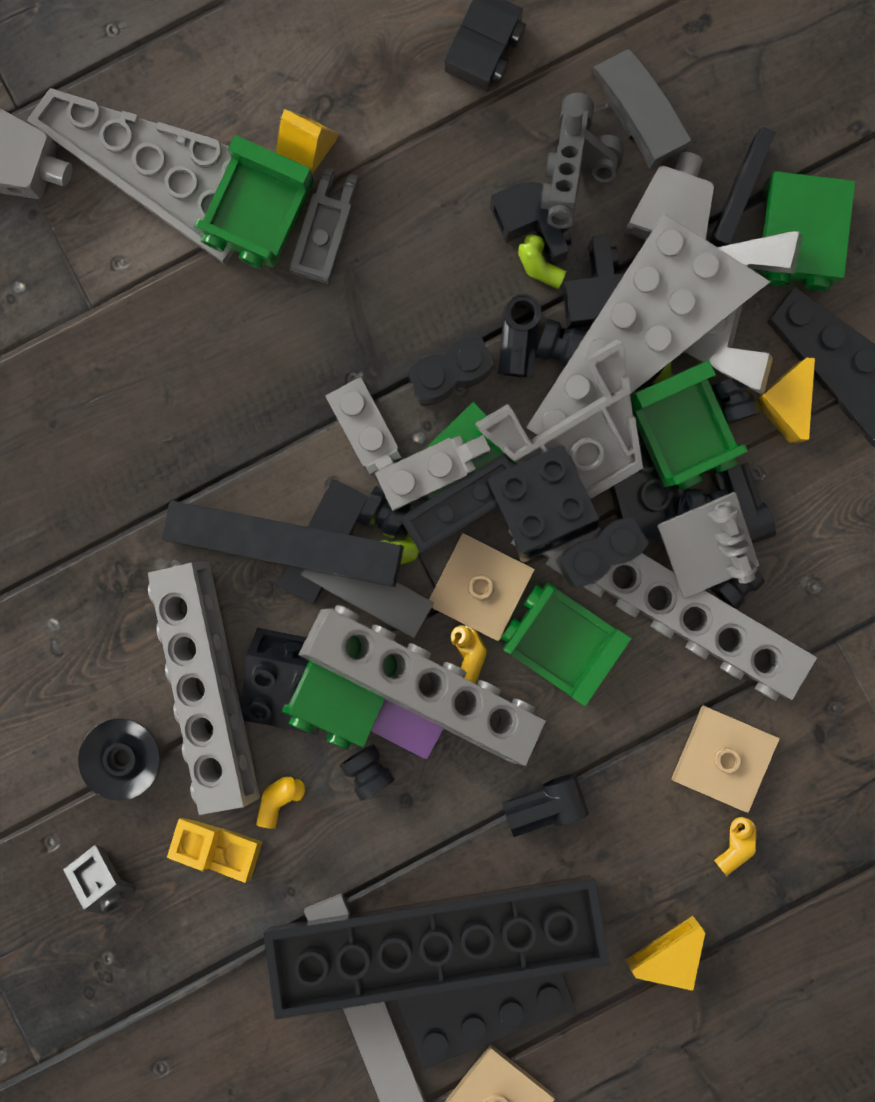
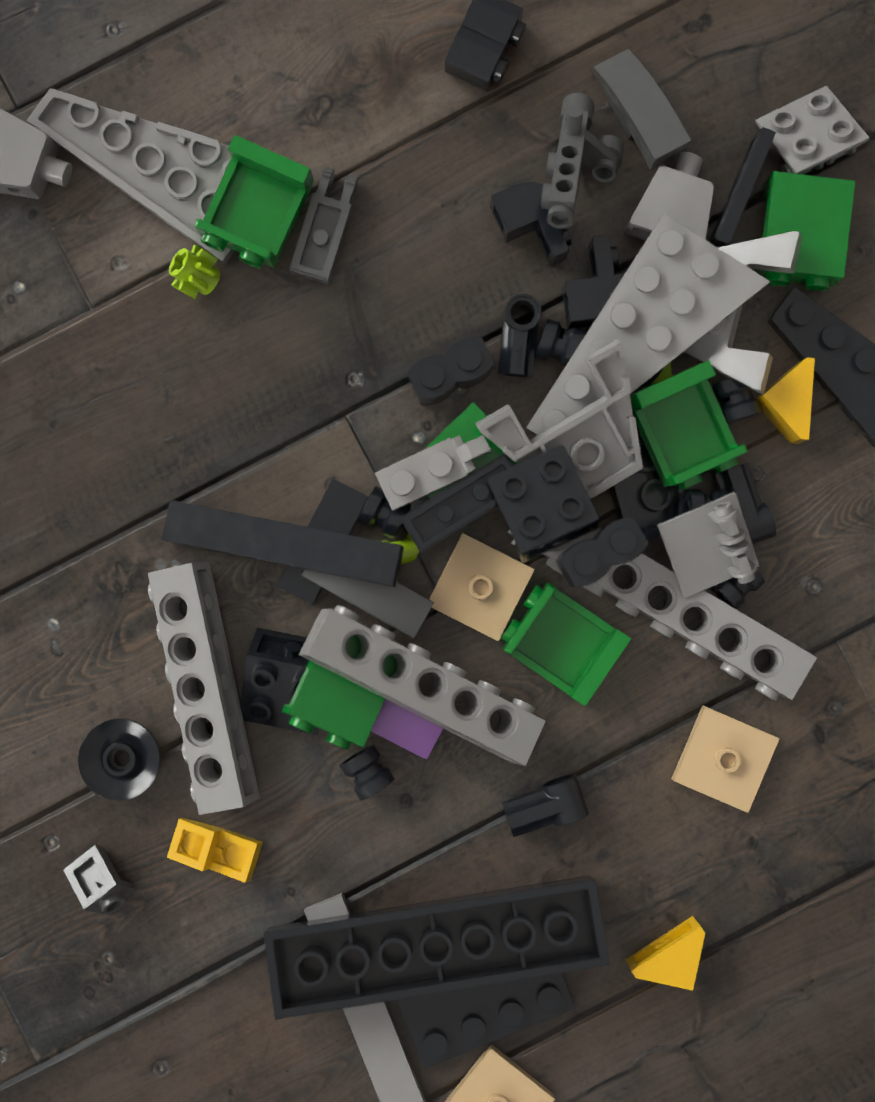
yellow arm [256,776,305,829] -> none
yellow slope [276,109,339,174] -> none
light grey hinge [326,377,401,475] -> none
yellow arm [450,625,487,684] -> none
lime arm [518,234,567,290] -> none
yellow arm [714,817,757,876] -> none
none -> lime gear [169,245,220,299]
none -> light grey hinge [755,86,870,175]

